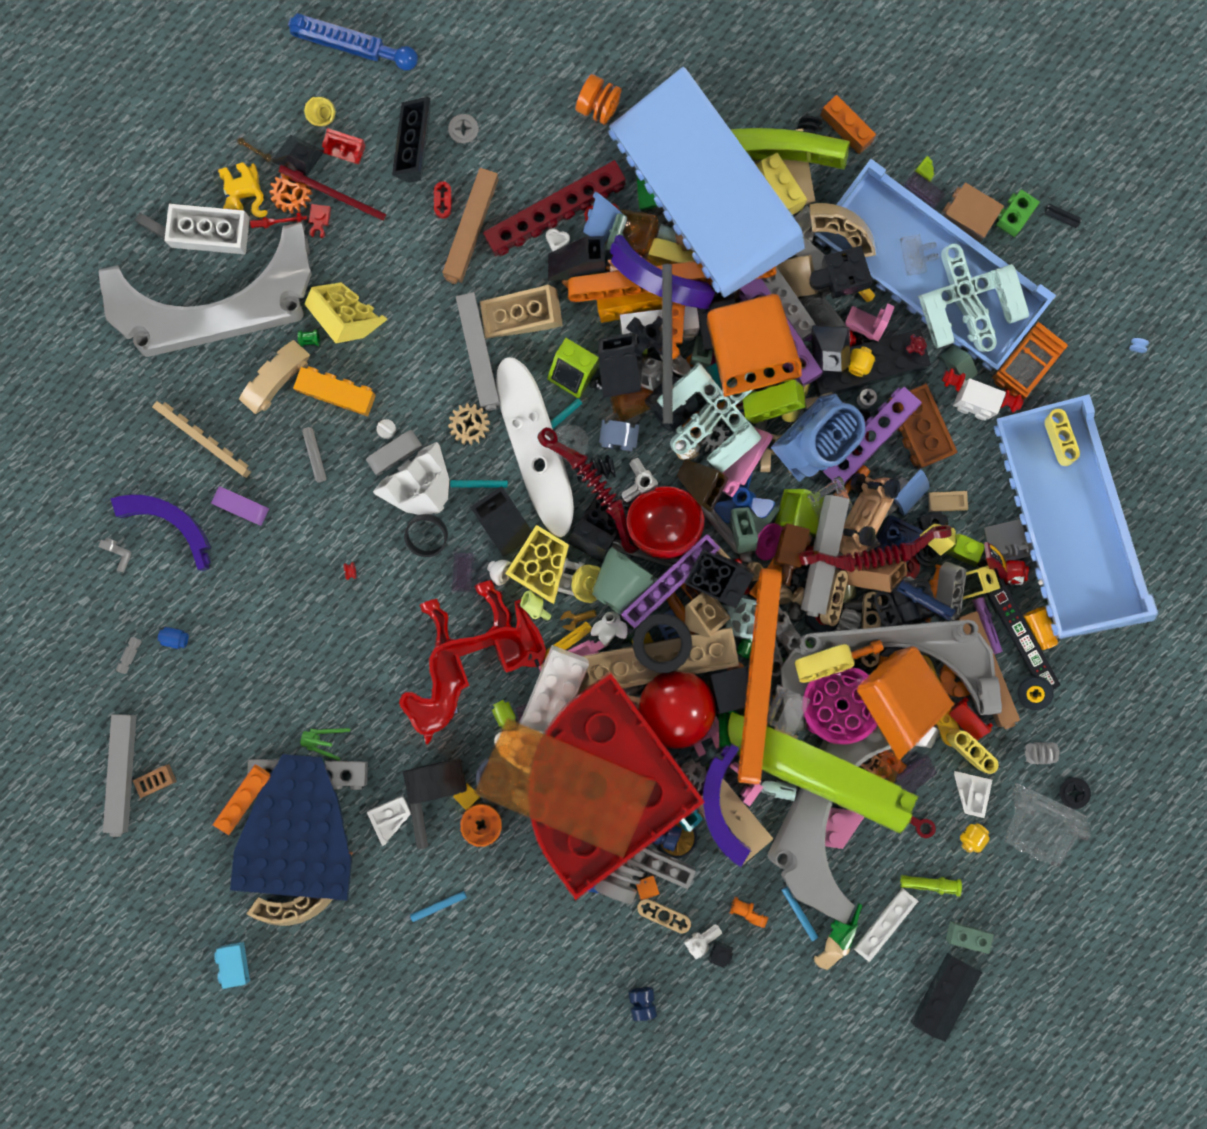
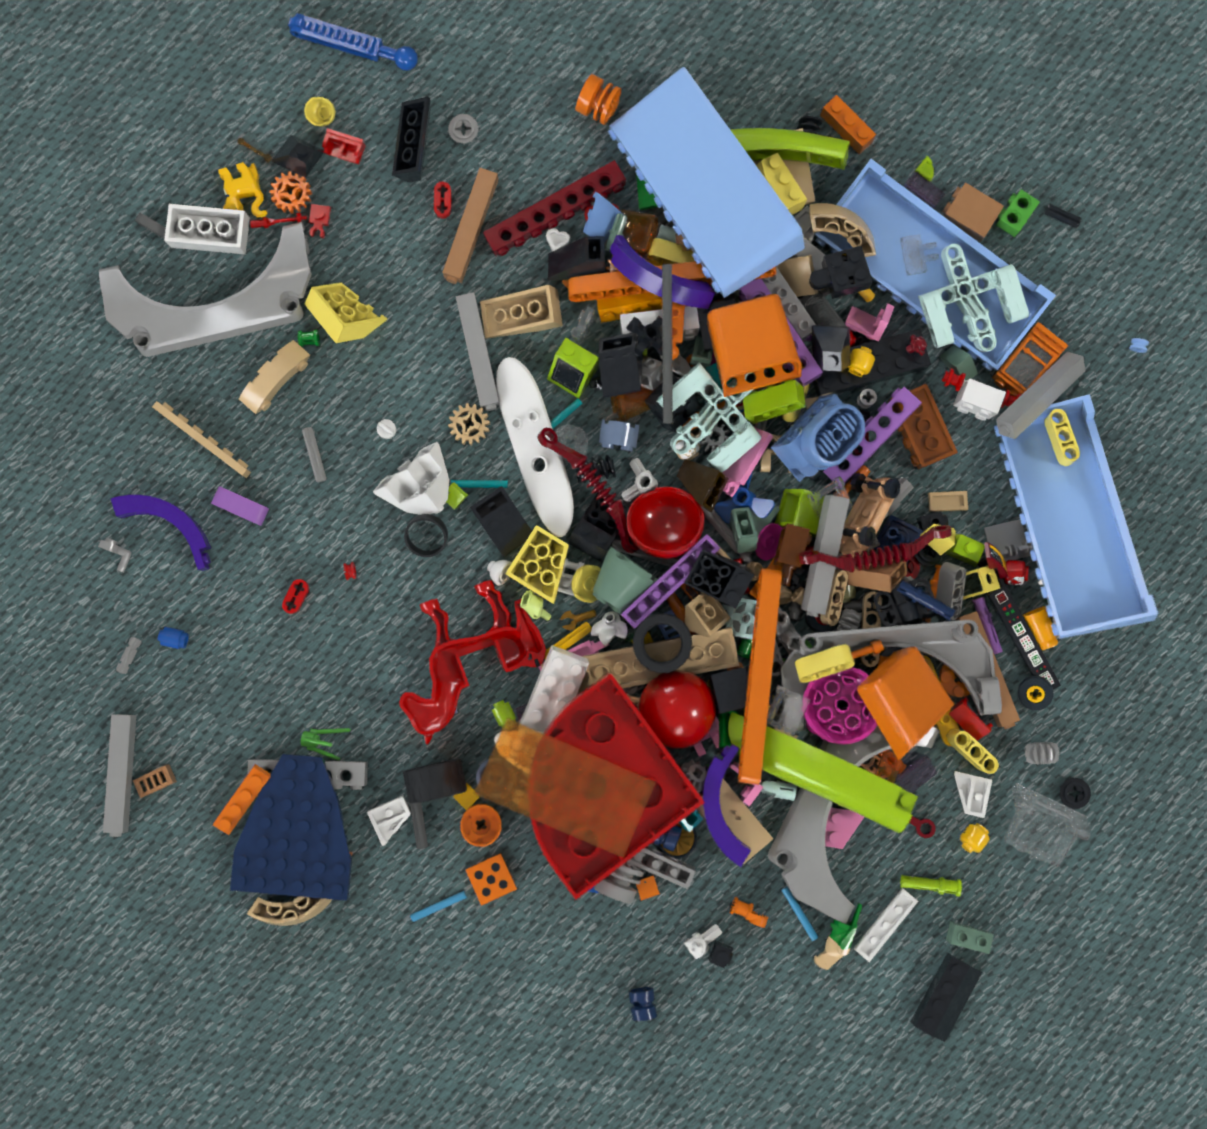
medium azure piece [215,942,250,989] -> none
dark red bar [278,165,387,221] -> none
light orange brick [293,366,376,417] -> none
light grey beam [366,430,423,476] -> none
clear purple panel [452,553,474,592] -> none
tan beam [637,898,691,933] -> none
medium blue slope [894,469,929,516] -> none
none -> red beam [282,579,309,614]
none -> lime tile [446,482,468,510]
none -> orange tile [466,853,517,906]
none -> clear plate [571,306,595,346]
none -> light grey brick [996,352,1085,439]

